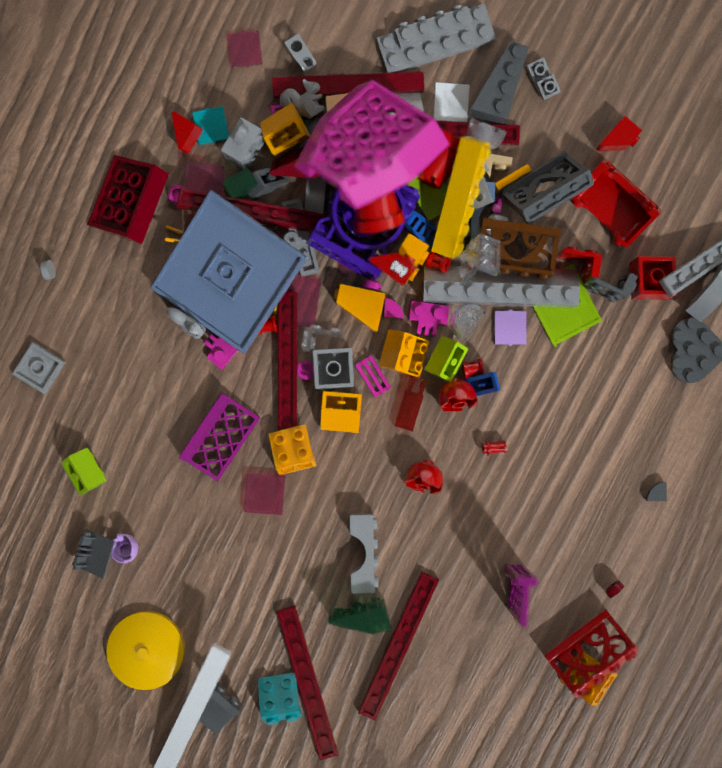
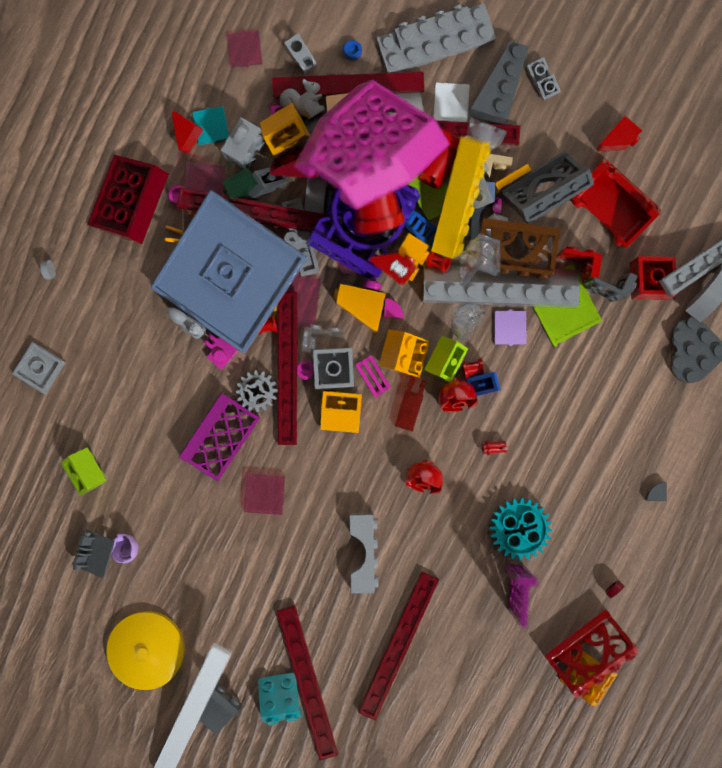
light orange bracket [269,425,317,475] -> none
clear green slope [328,597,391,634] -> none
dark pink hinge [409,301,450,337] -> none
none -> light grey gear [236,370,278,412]
none -> blue tile [343,40,362,61]
none -> teal gear [489,497,553,561]

